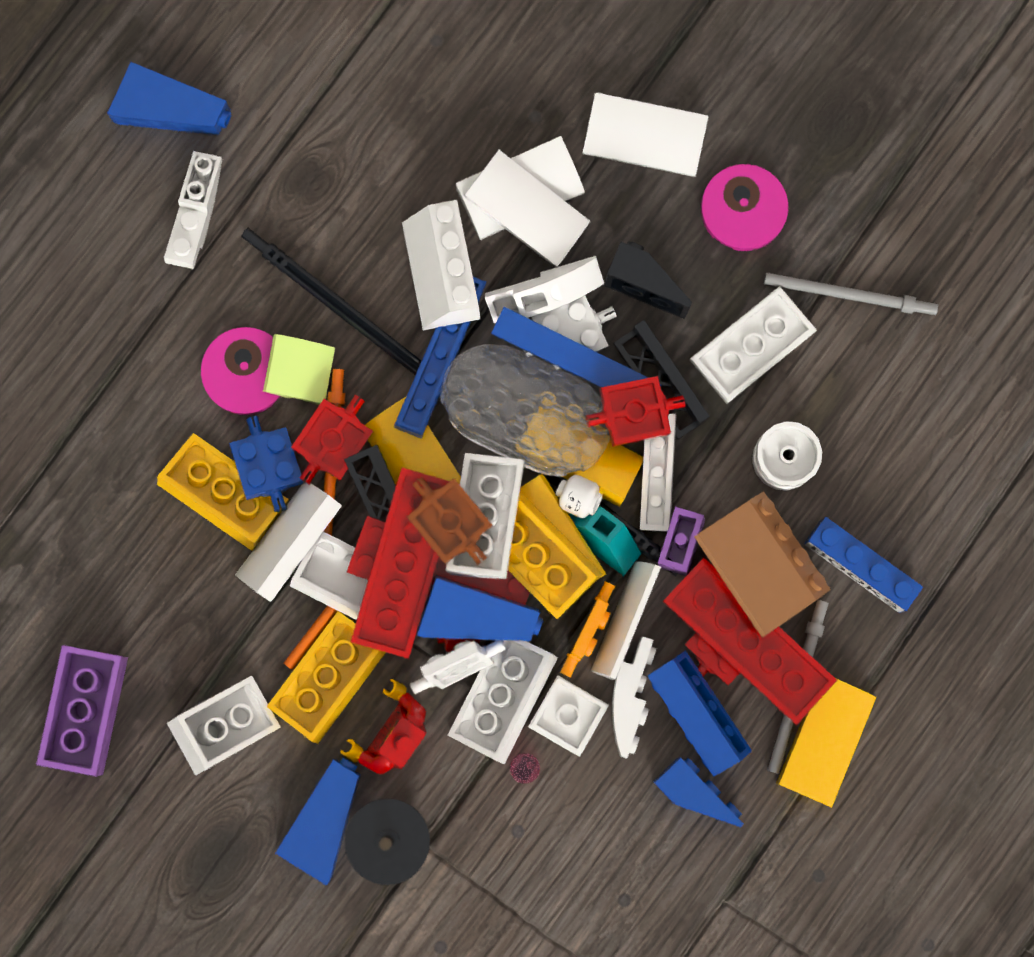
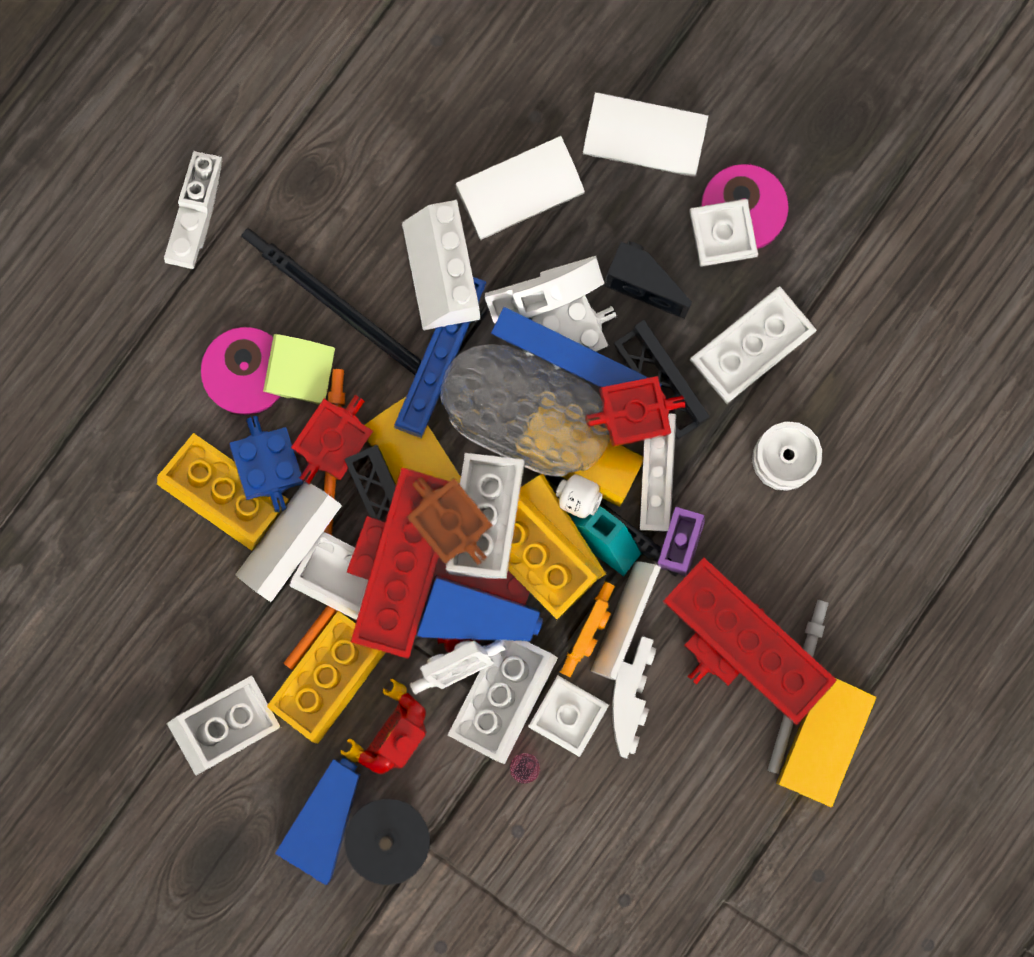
medium lavender brick [36,645,128,776] -> none
blue slope [107,62,231,135] -> none
white slope [464,150,590,267] -> none
blue brick [647,650,752,776] -> none
blue slope [653,757,743,827] -> none
medium nougat slope [694,491,831,637] -> none
light grey bar [764,273,938,315] -> none
blue brick [803,517,923,613] -> none
none -> white tile [689,199,758,267]

